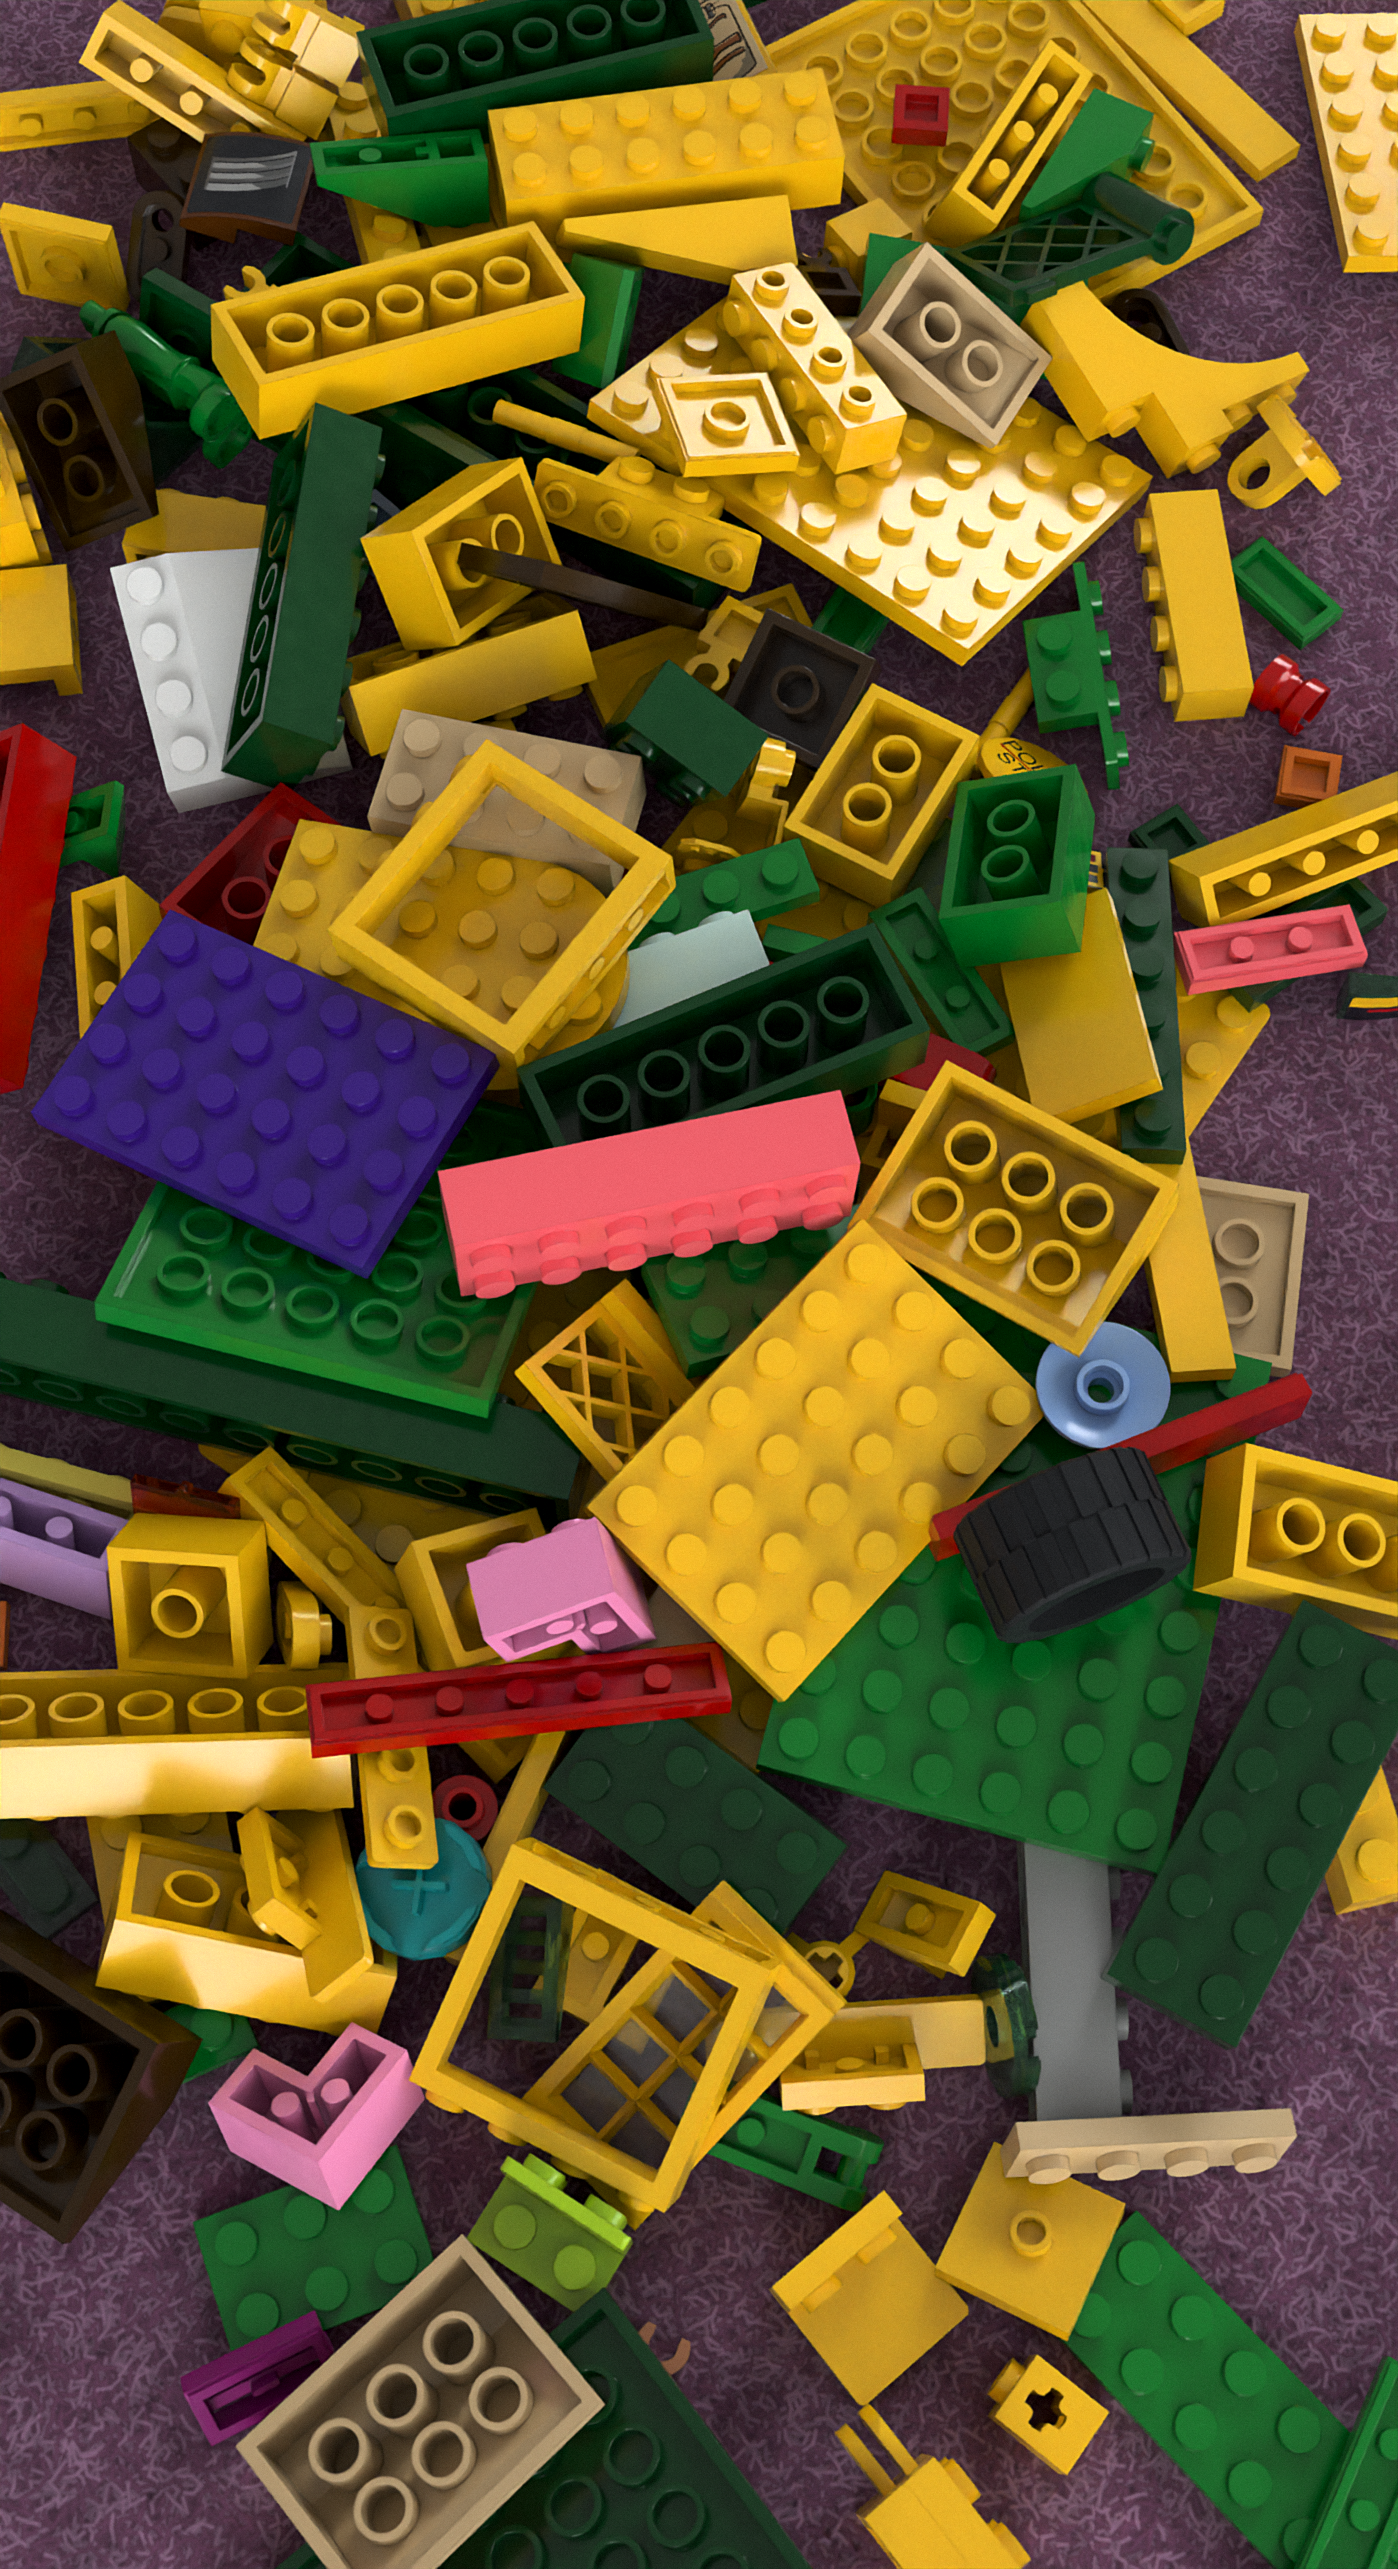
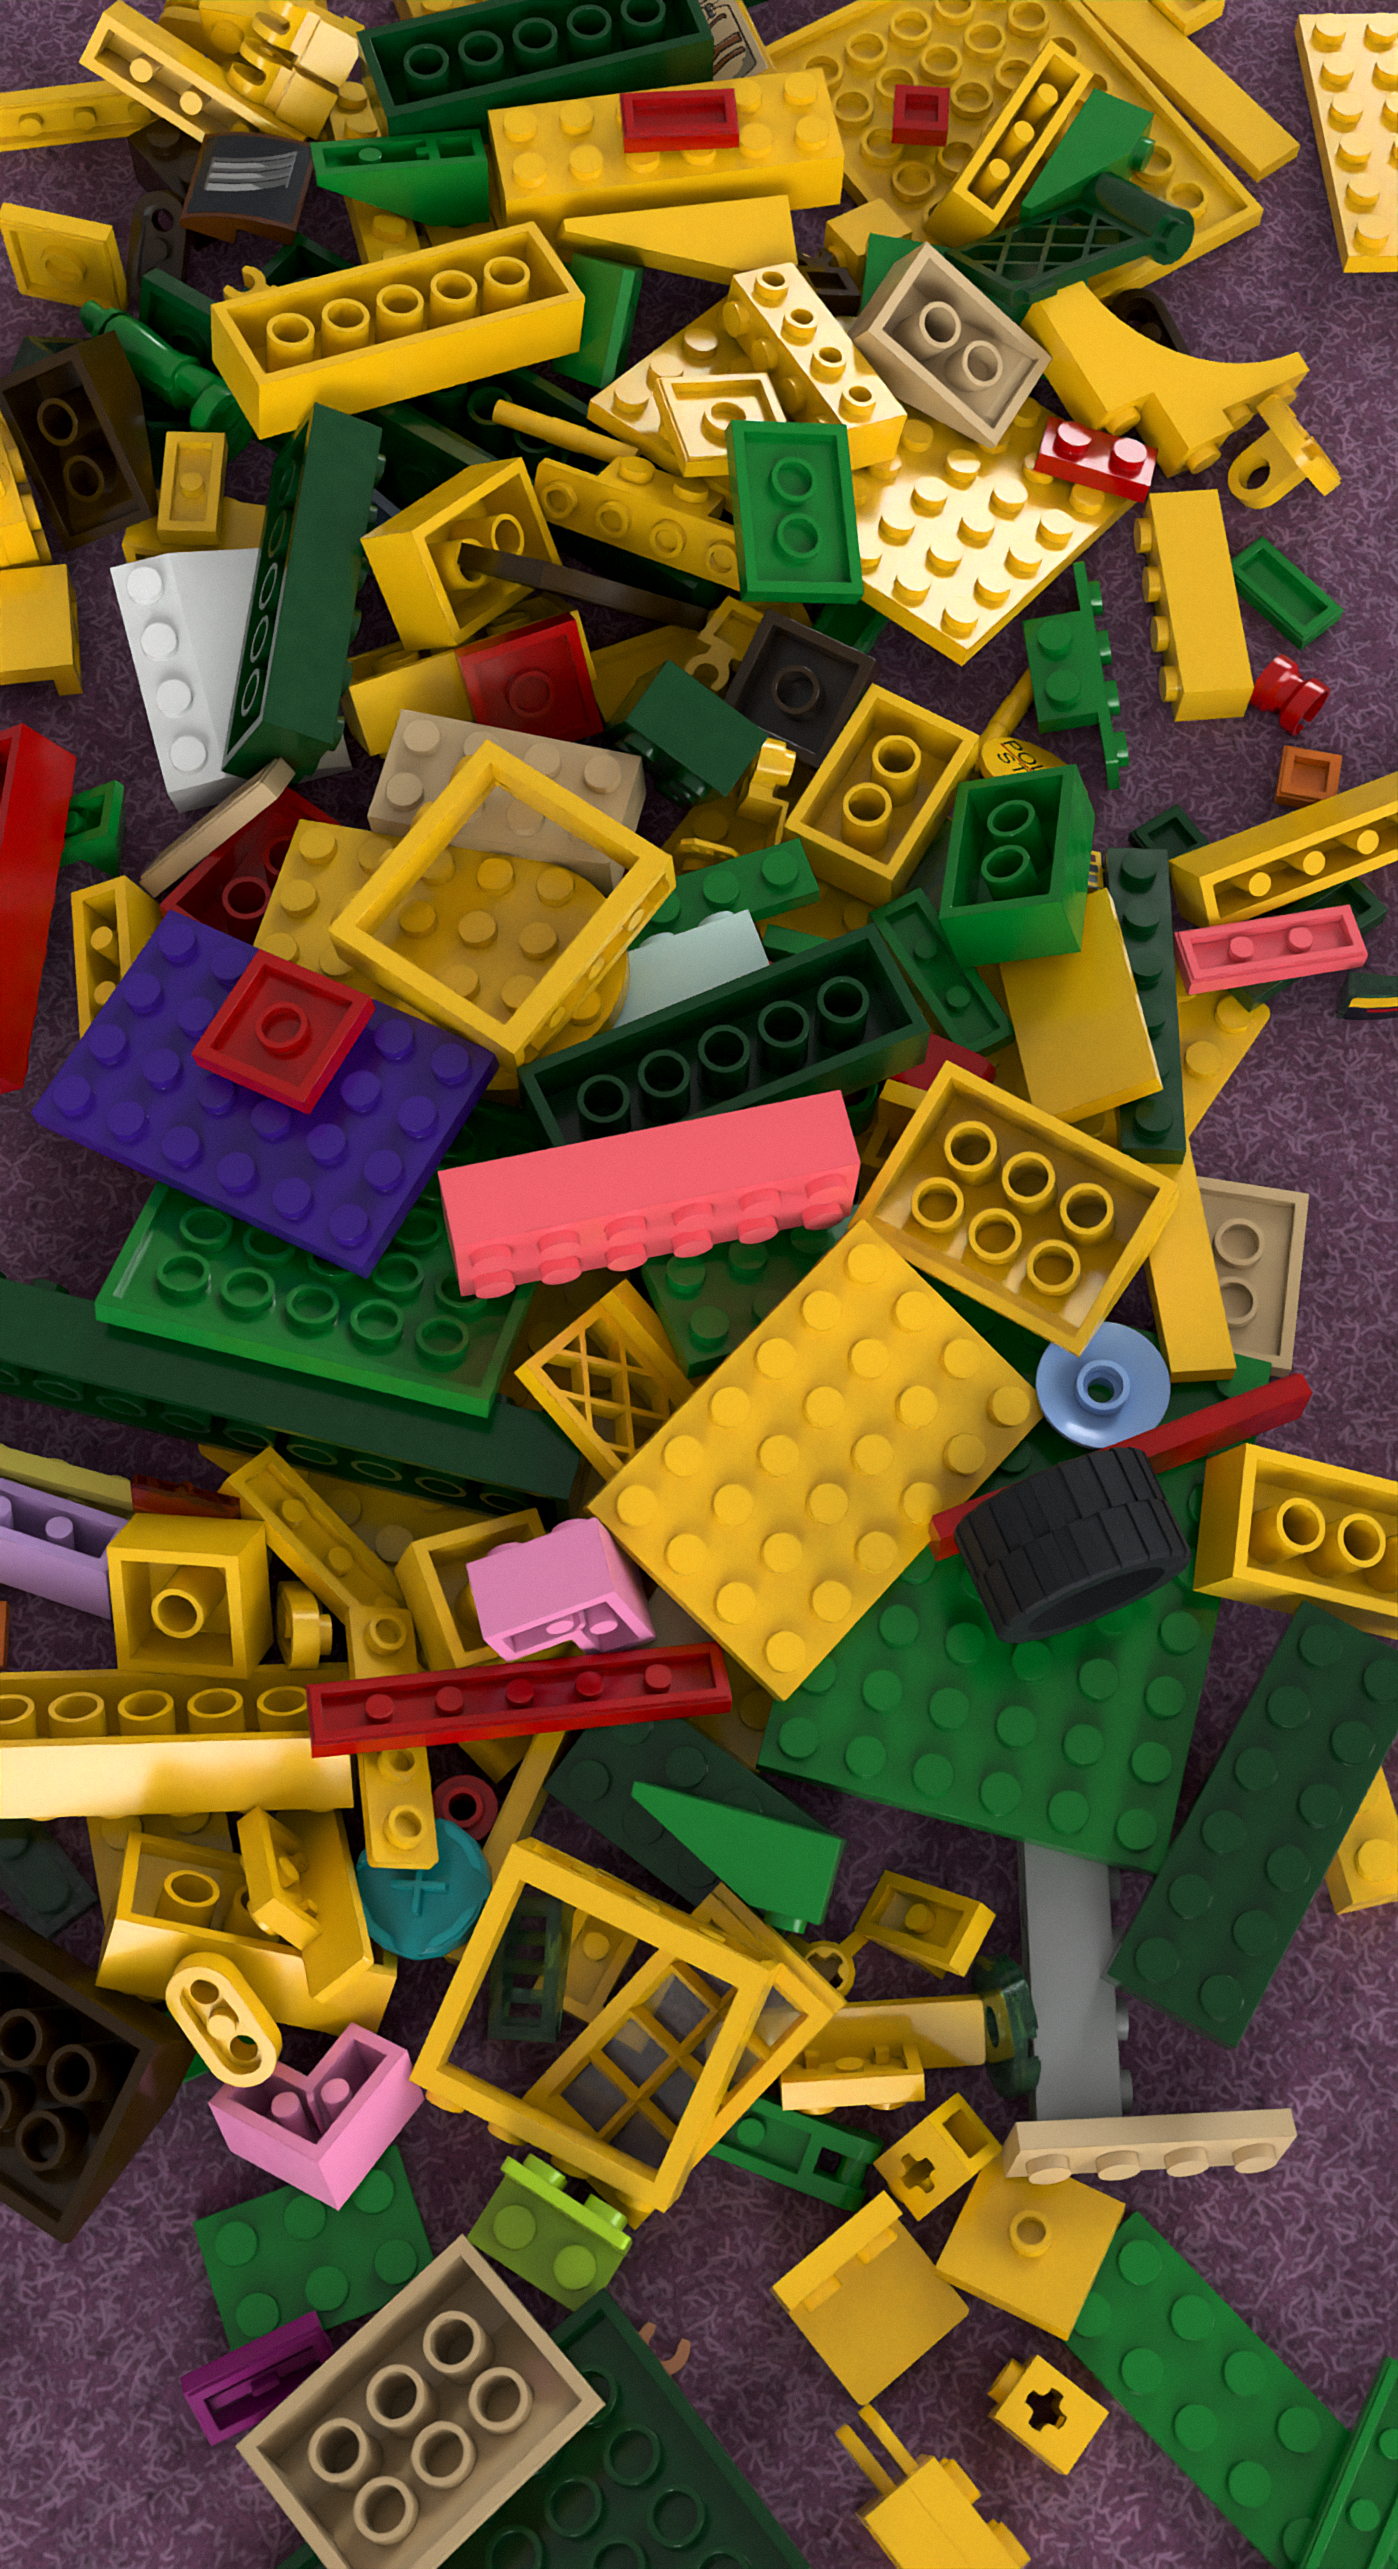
none -> tan tile [139,757,296,898]
none -> yellow plate [157,431,228,545]
none -> yellow plate [165,1952,282,2087]
none -> red plate [191,949,376,1115]
none -> red plate [453,612,603,742]
none -> red tile [620,88,739,153]
none -> green slope [631,1781,846,1934]
none -> green plate [725,420,864,604]
none -> yellow brick [873,2092,1004,2222]
none -> red plate [1033,416,1158,503]

